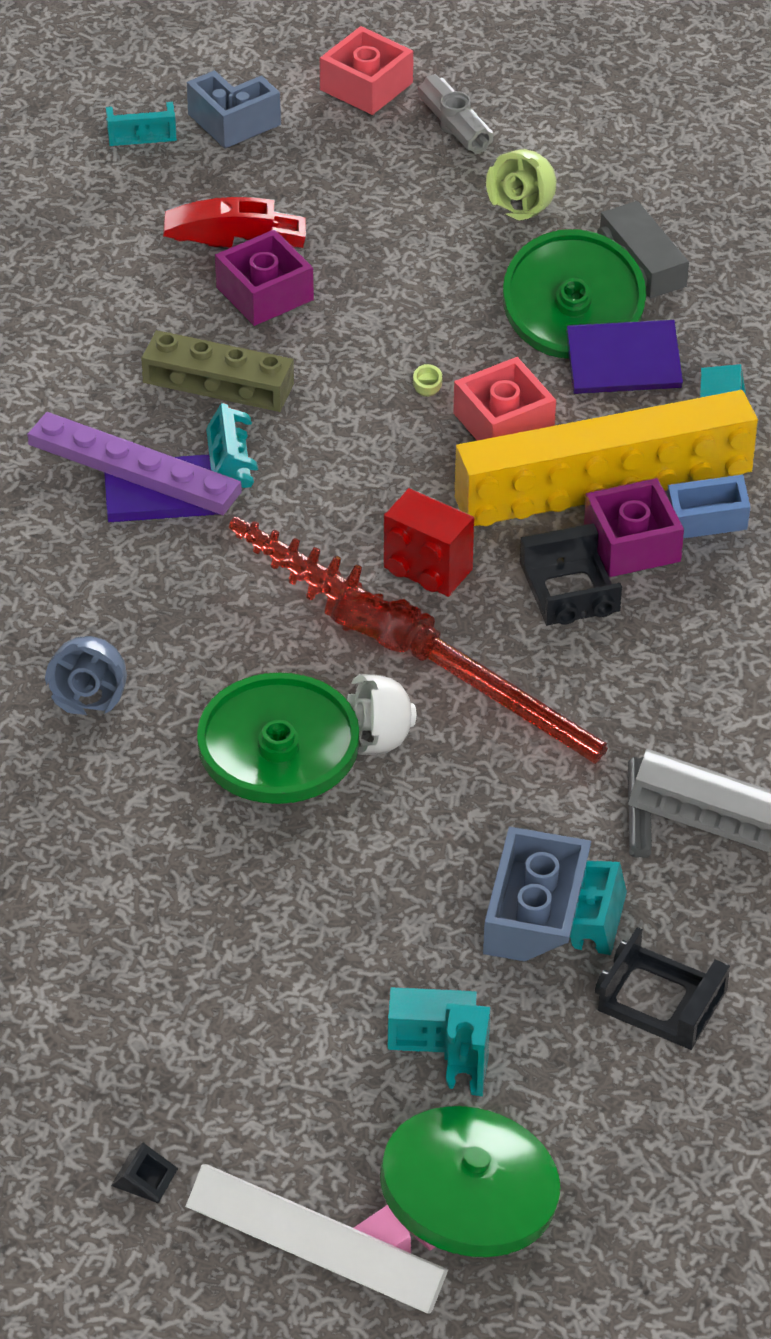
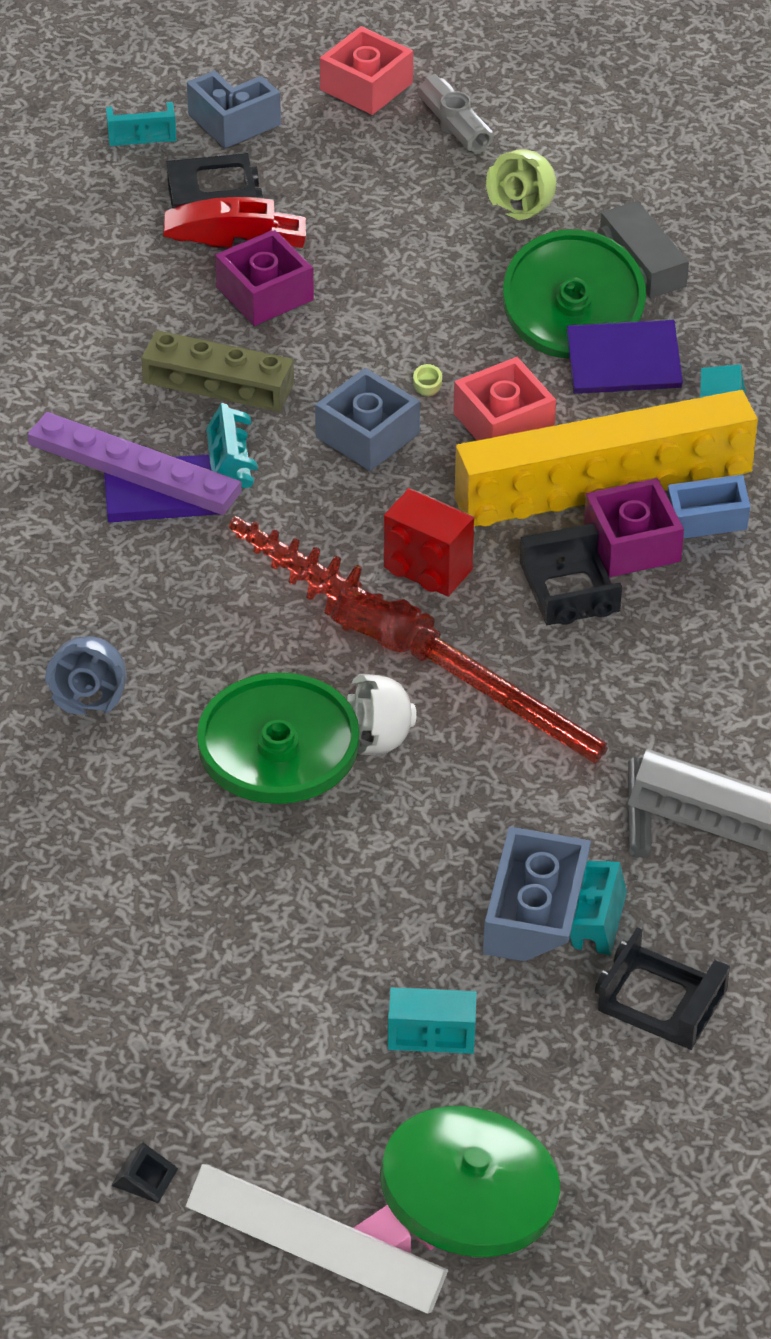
teal hinge [444,1002,491,1096] -> none
none -> black window [166,153,263,209]
none -> sand blue brick [315,368,420,471]

